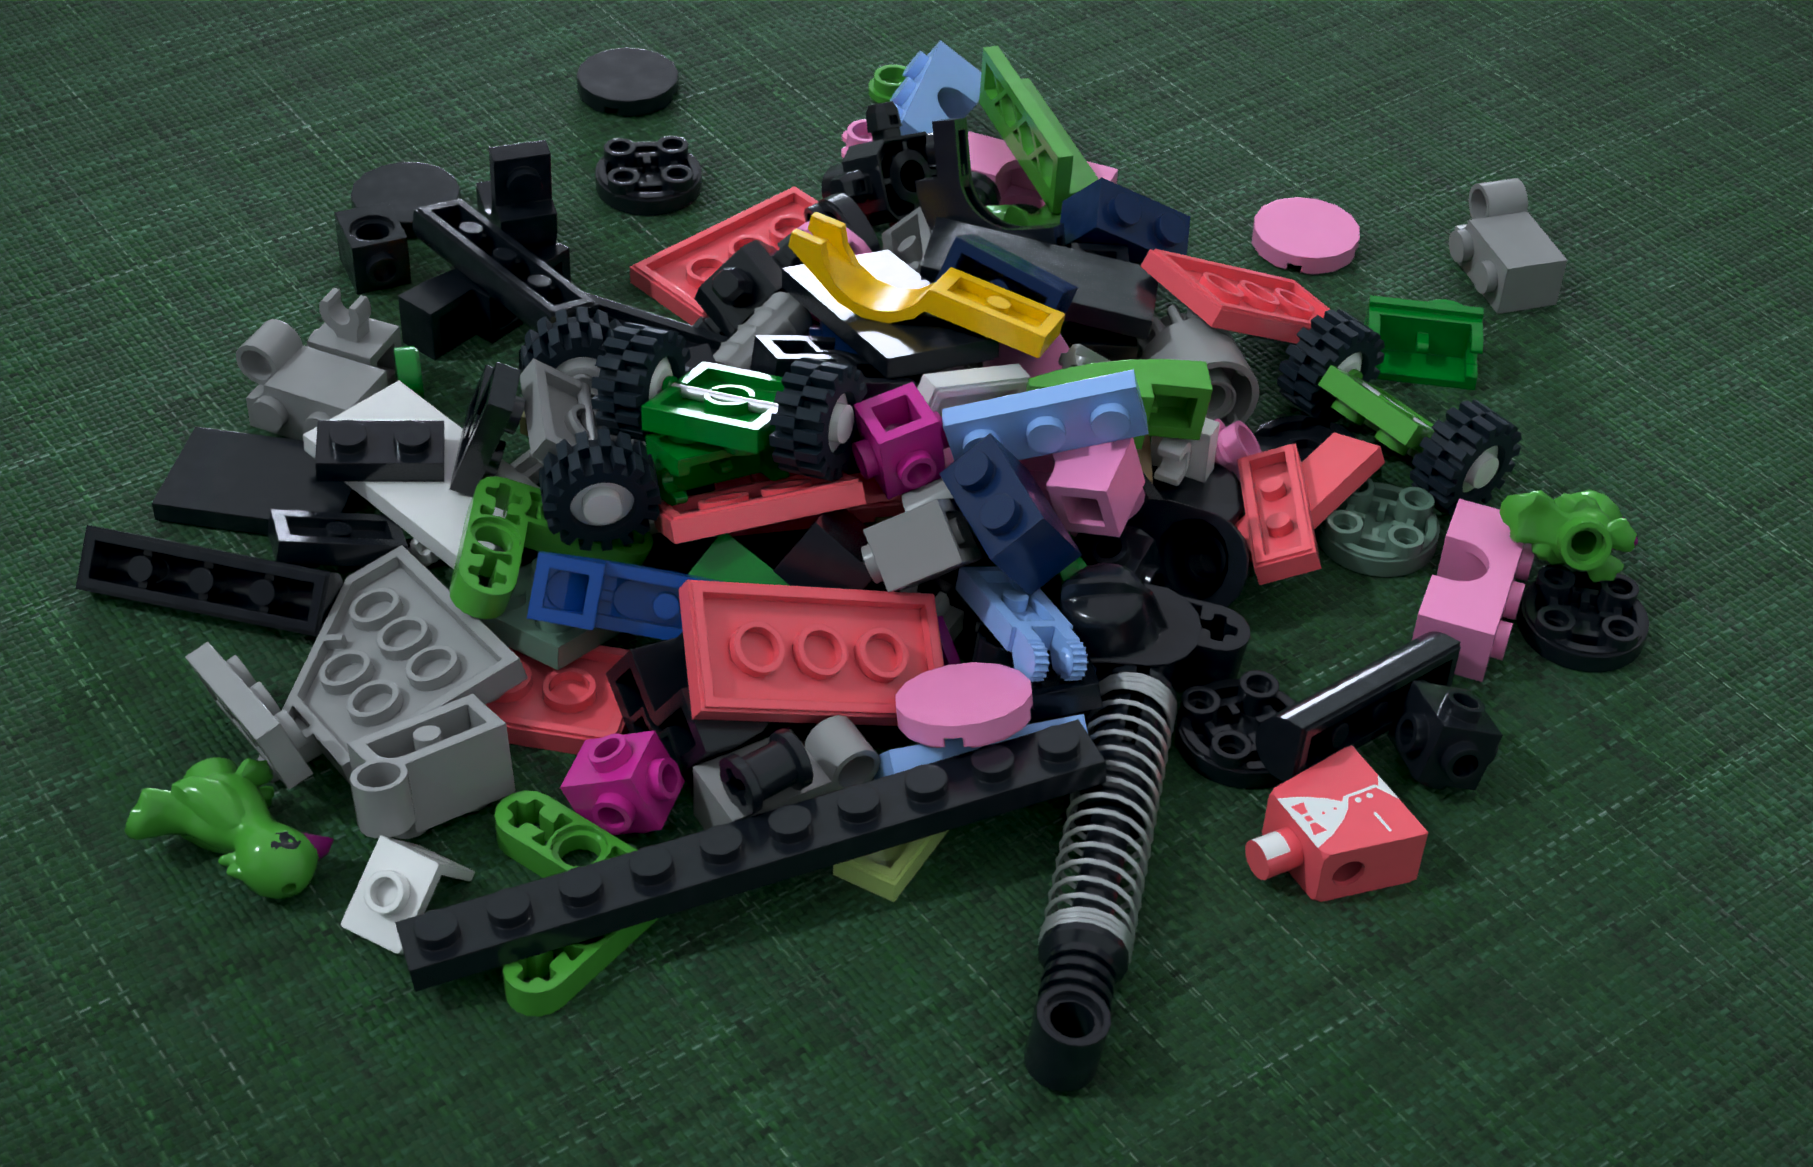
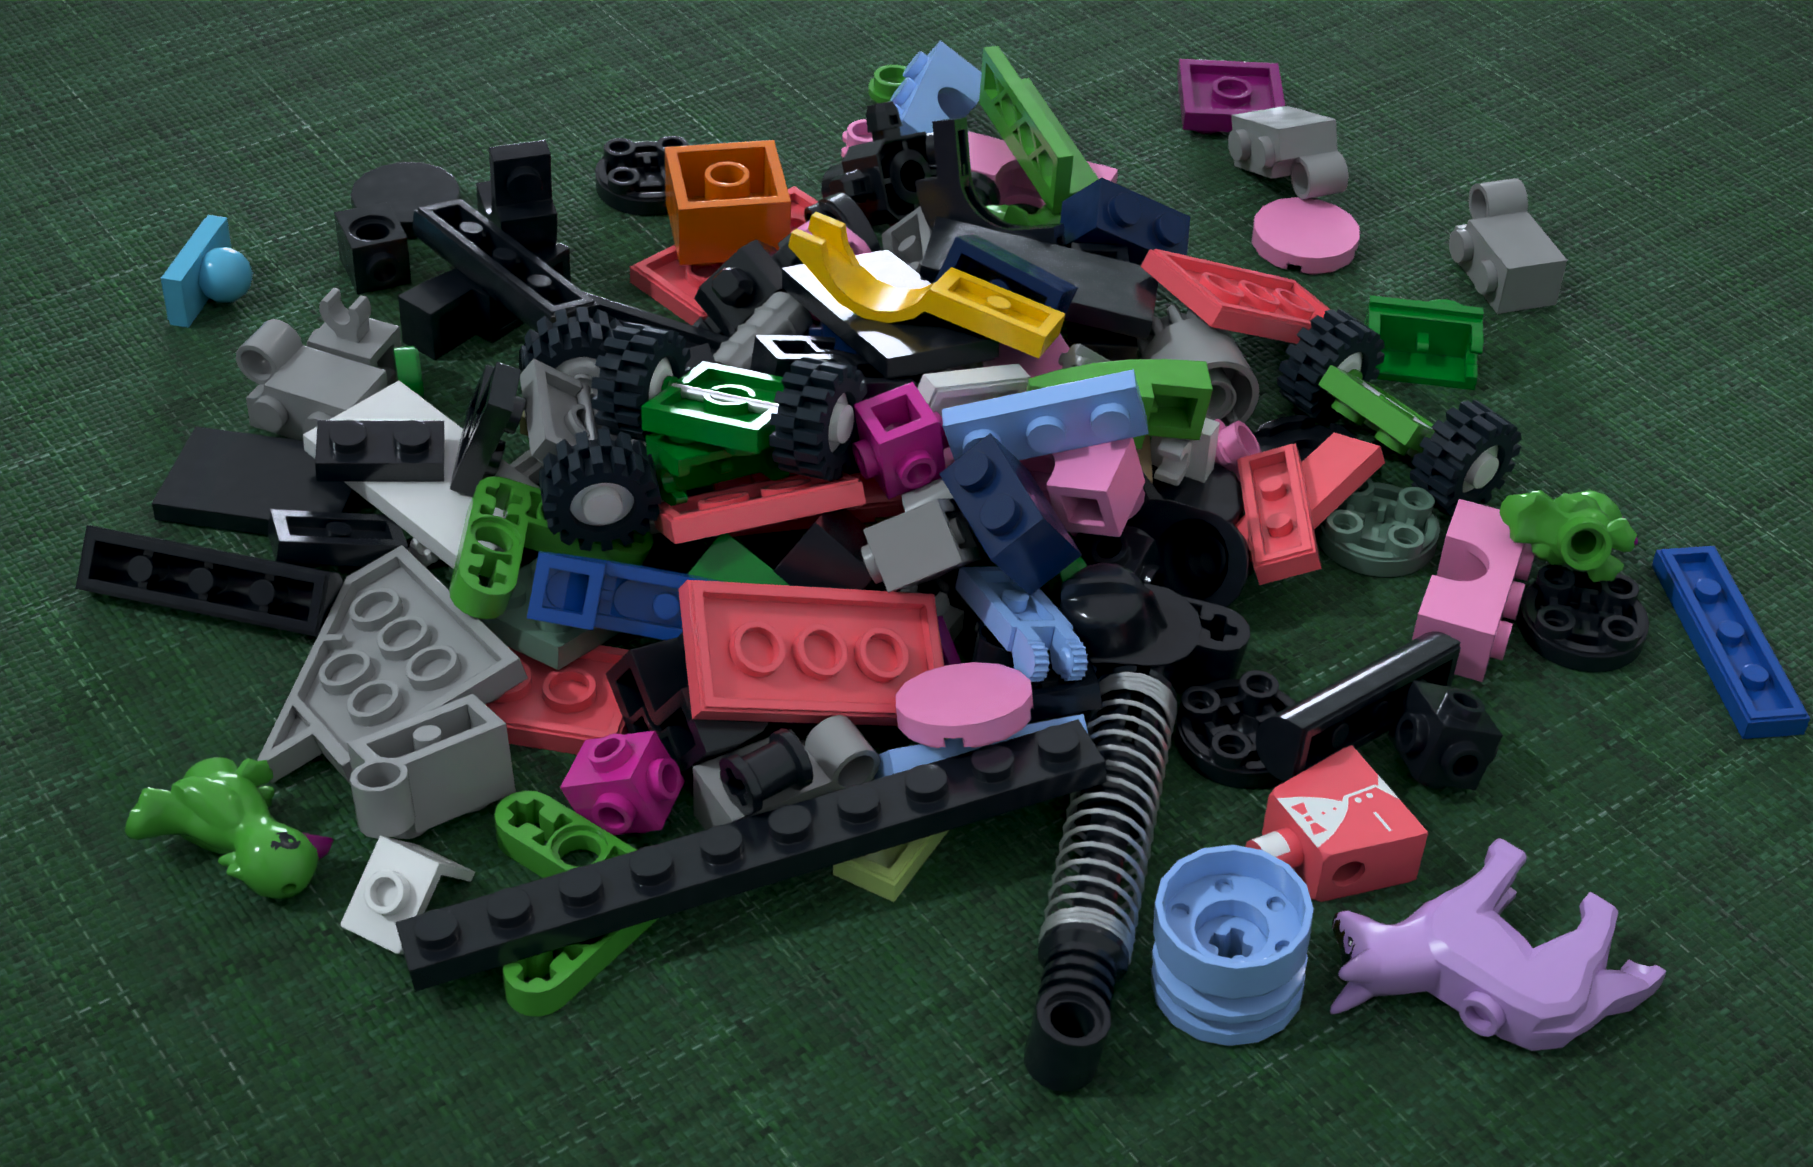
light grey plate [185,642,313,790] -> none
black tile [577,48,679,117] -> none
none -> medium azure tile [161,215,253,328]
none -> orange brick [665,140,791,266]
none -> light blue wheel [1151,845,1314,1046]
none -> magenta plate [1177,59,1285,134]
none -> light grey hinge [1228,106,1349,199]
none -> lavender animal [1330,838,1667,1051]
none -> blue tile [1652,546,1810,739]

